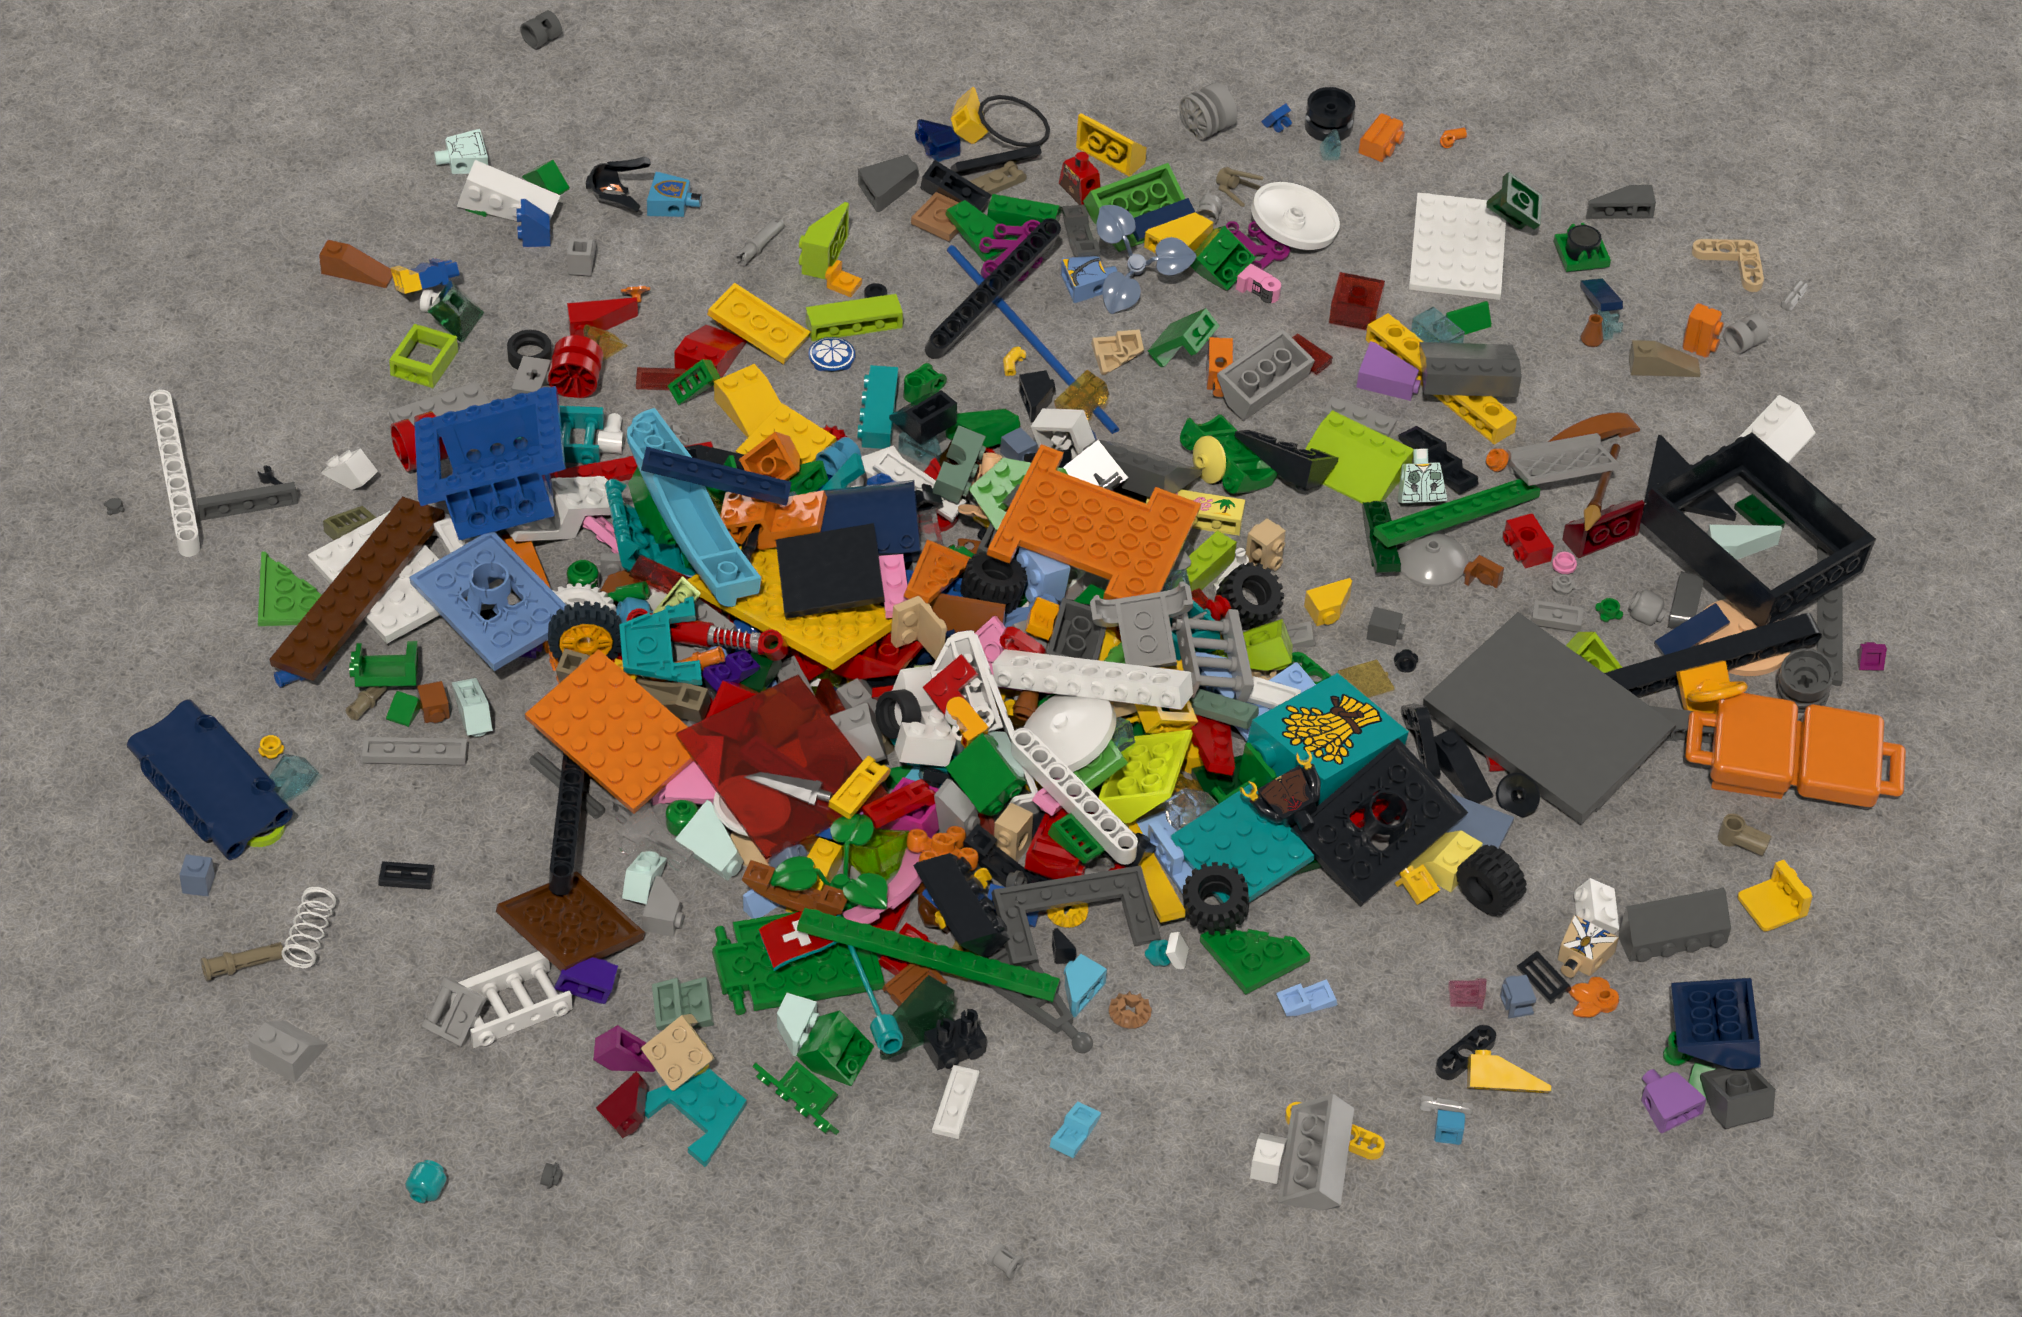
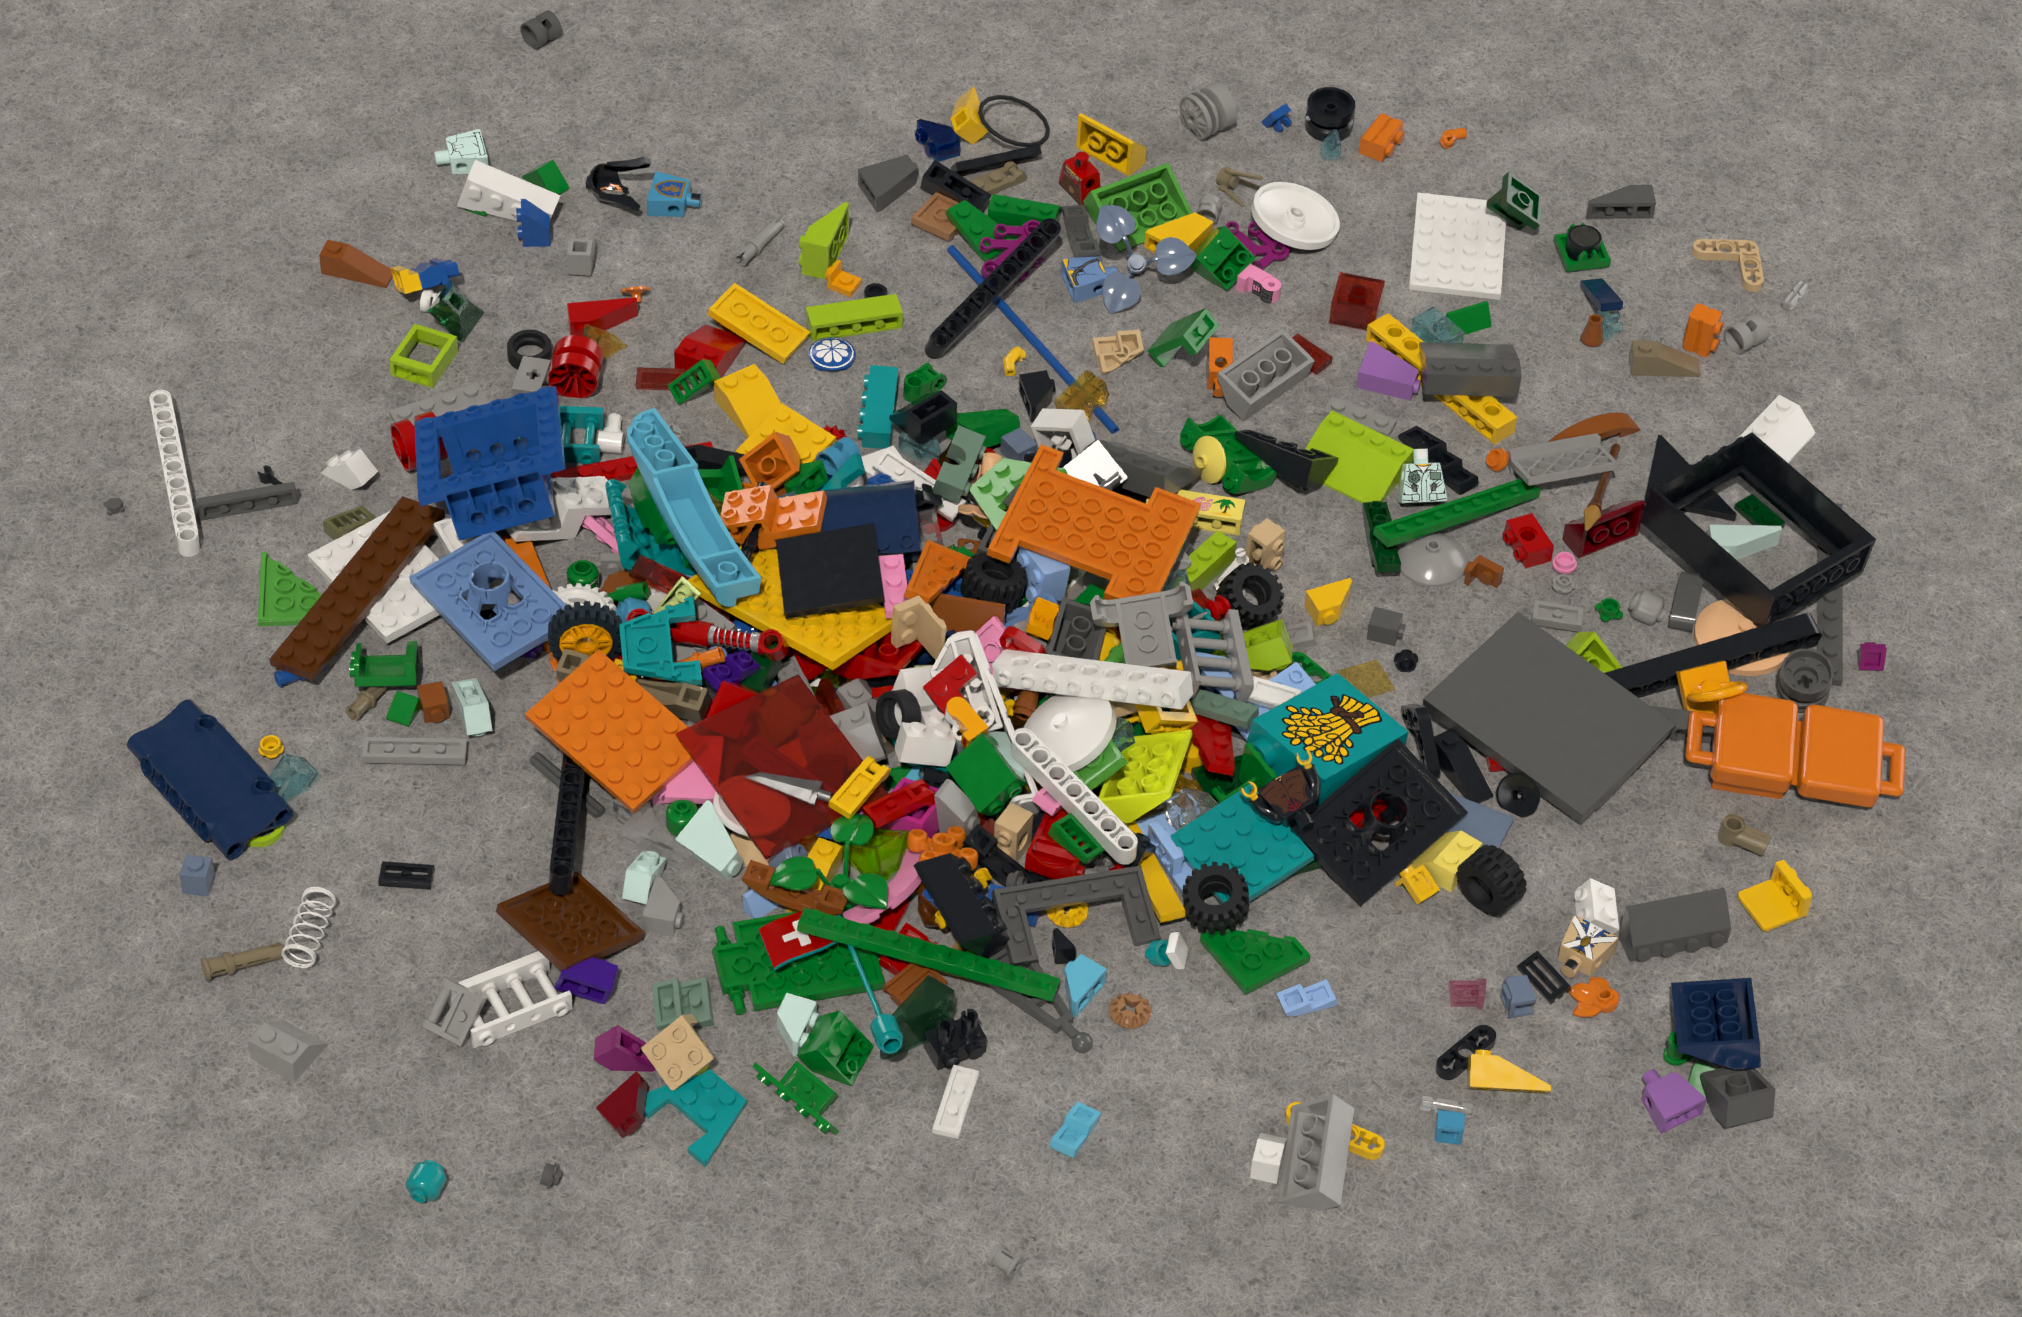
dark blue plate [641,446,792,506] -> none
dark blue tile [1133,198,1196,242] -> none
dark blue tile [1654,603,1730,656] -> none

